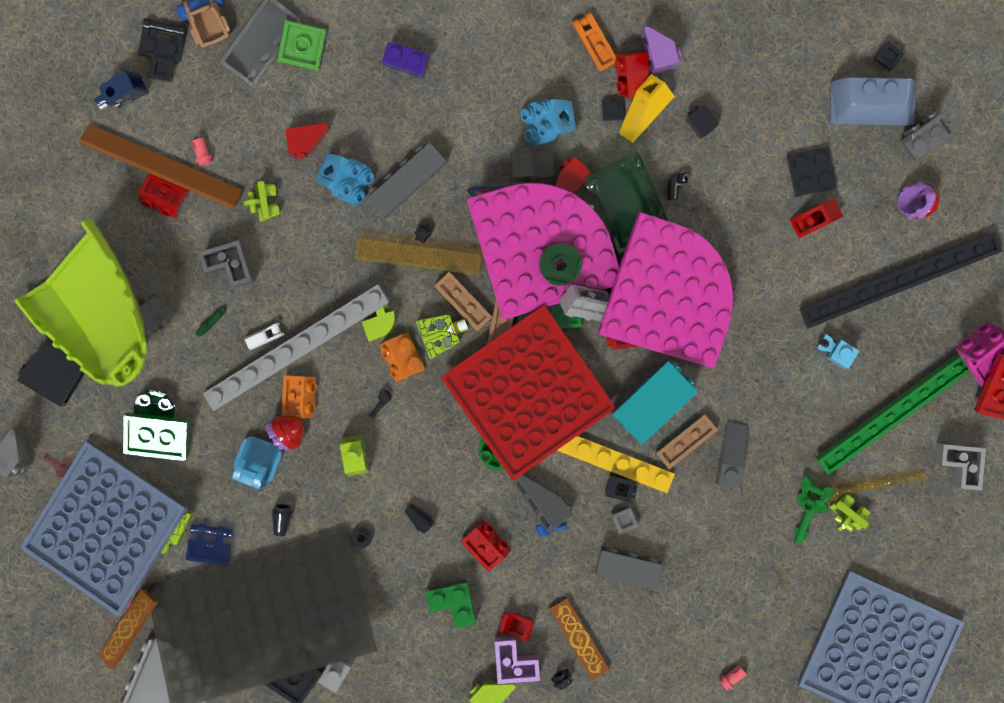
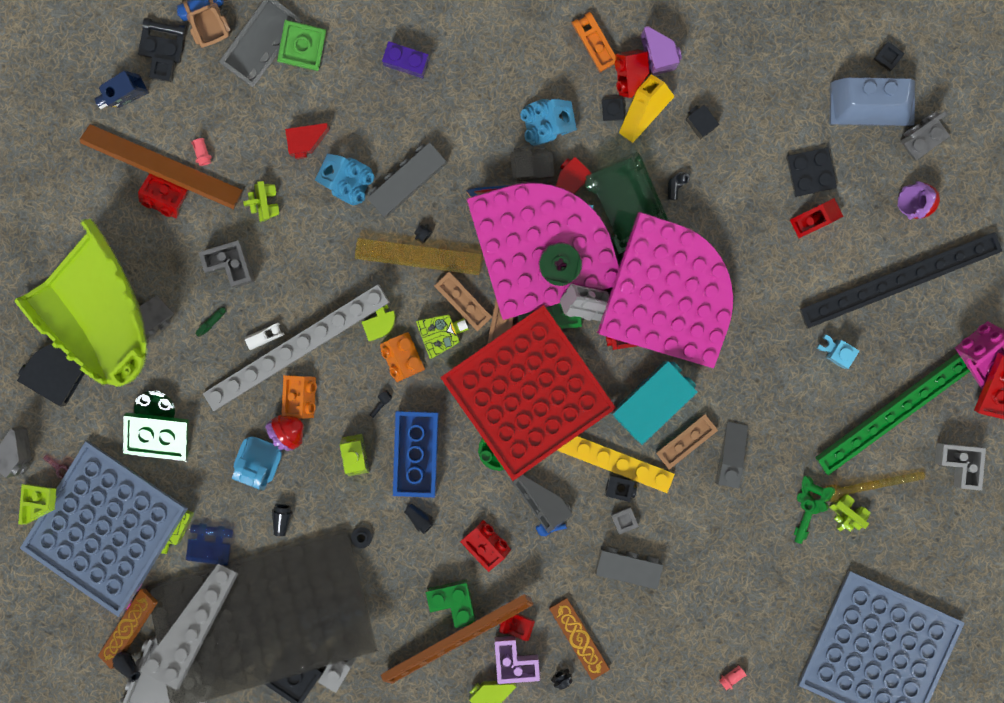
none -> lime wing [18,484,57,525]
none -> black cone [113,651,141,682]
none -> light grey wing [140,564,238,690]
none -> dark orange tile [381,594,534,684]
none -> blue brick [393,410,439,498]

